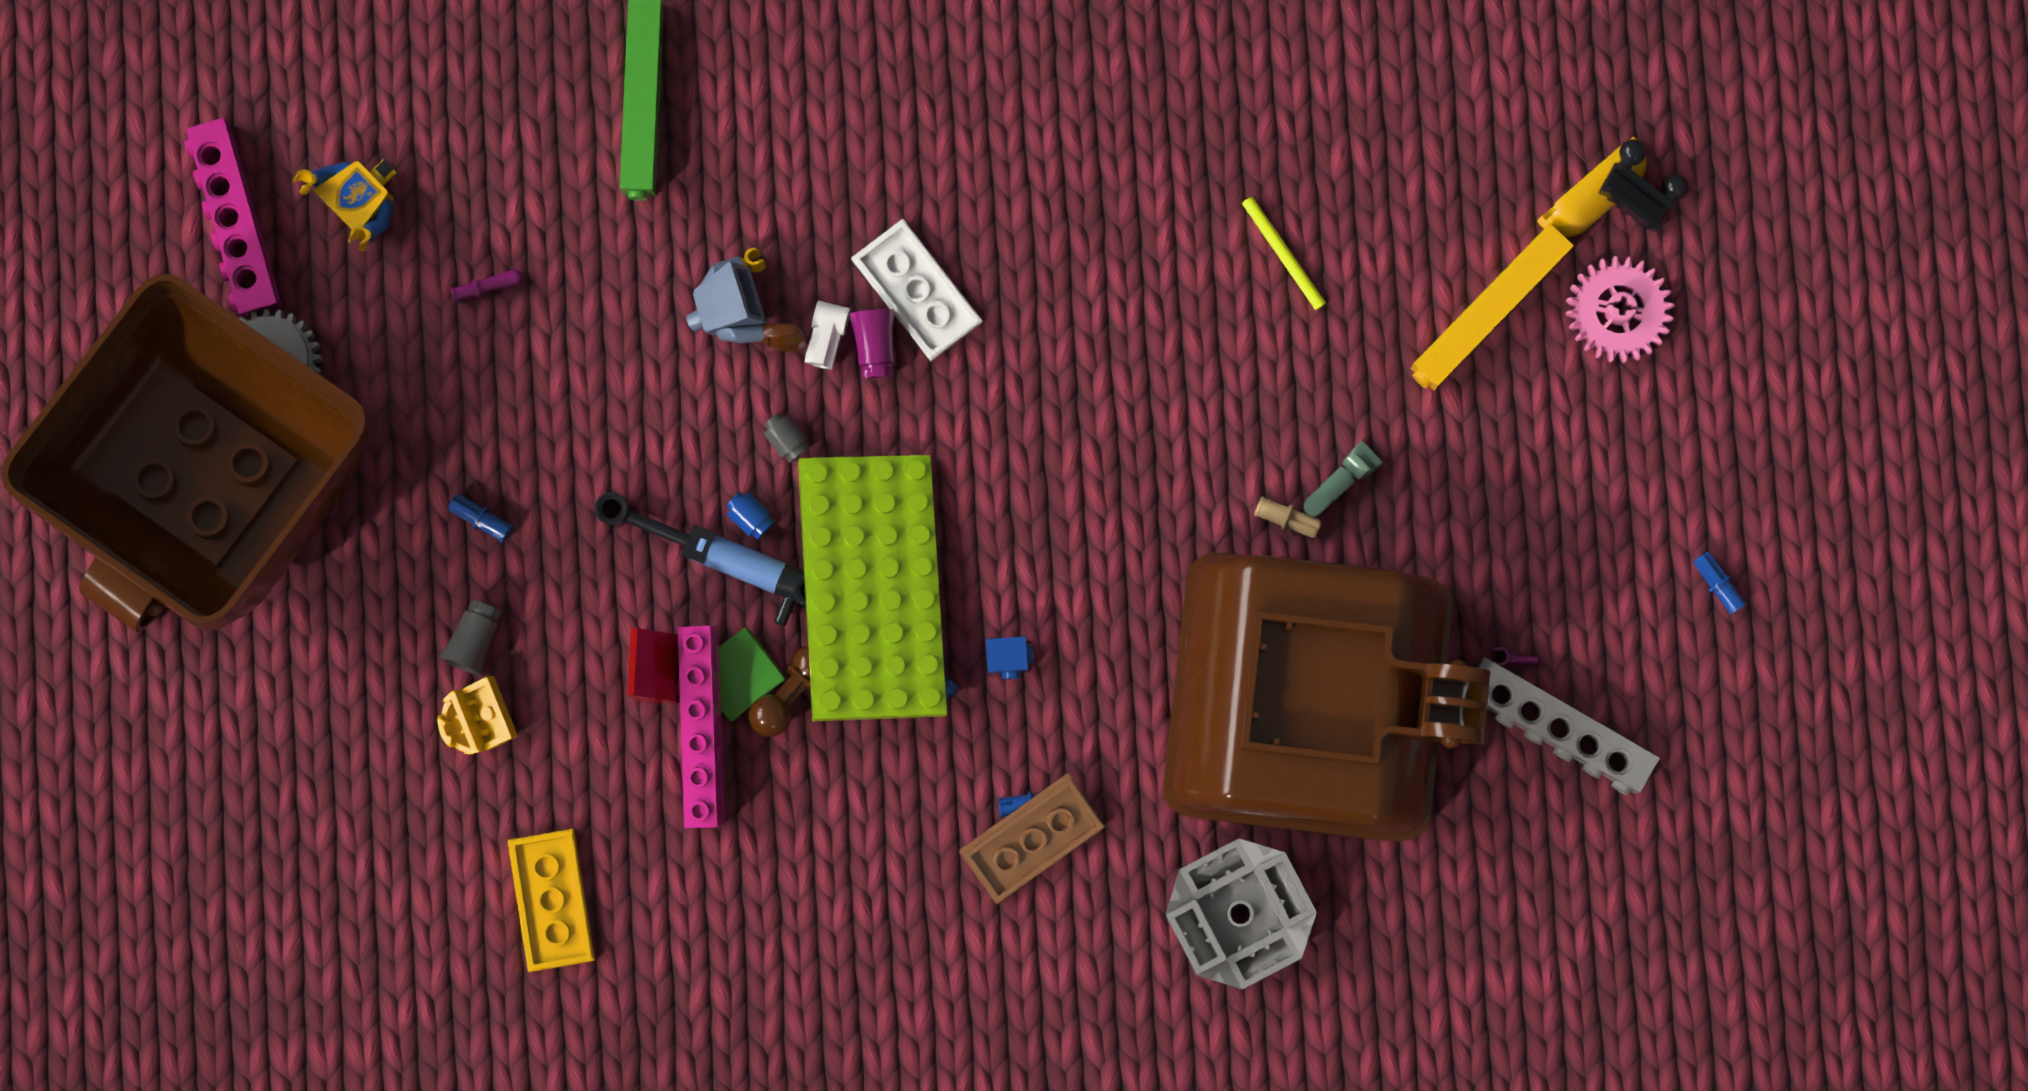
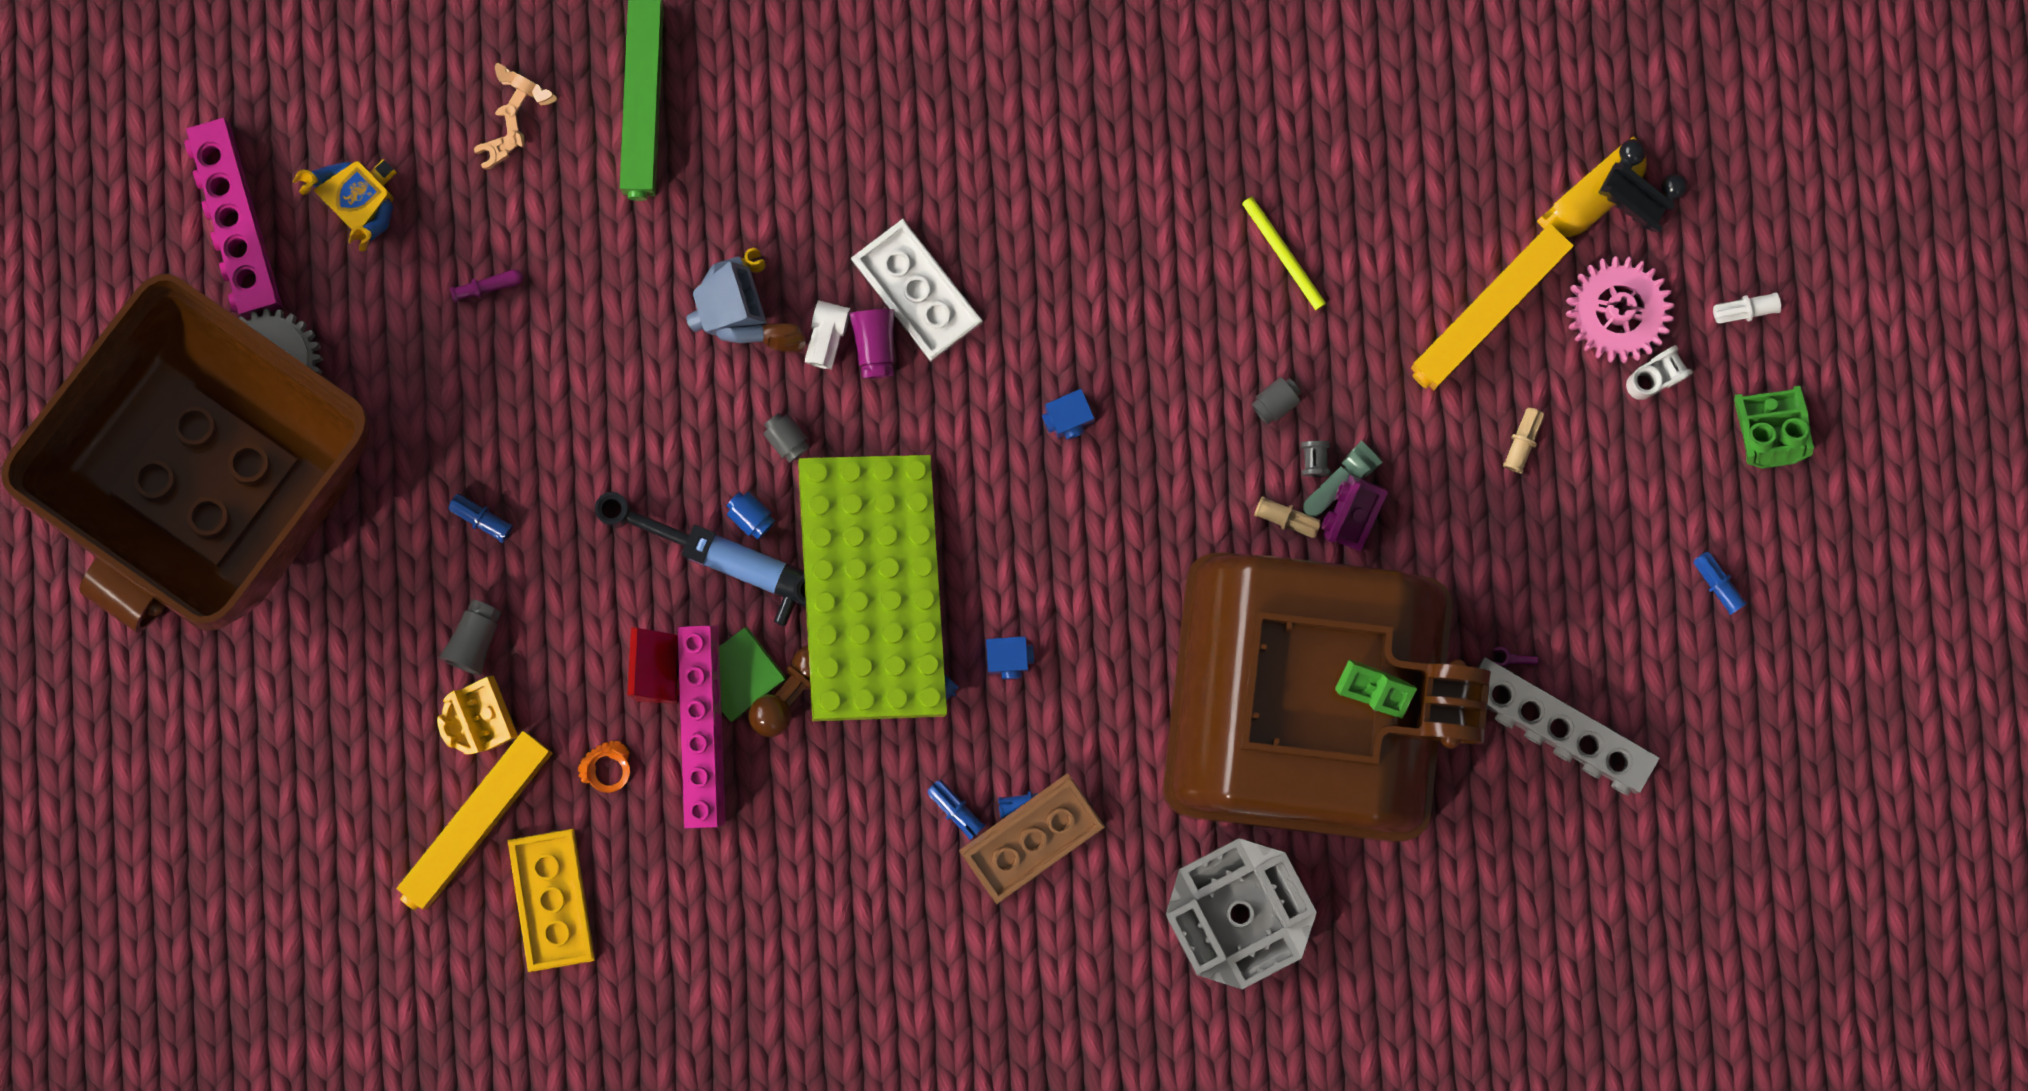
none -> yellow brick [396,731,553,911]
none -> light nougat piece [474,63,557,170]
none -> orange piece [578,741,630,793]
none -> blue axle [927,780,986,840]
none -> blue brick [1041,389,1094,440]
none -> dark grey brick [1251,377,1302,425]
none -> dark grey bush [1301,441,1331,477]
none -> magenta bracket [1322,474,1388,552]
none -> bright green slope [1335,659,1417,718]
none -> tan axle [1503,407,1544,474]
none -> white piece [1626,345,1693,400]
none -> white axle [1713,292,1781,324]
none -> bright green slope [1734,386,1814,469]

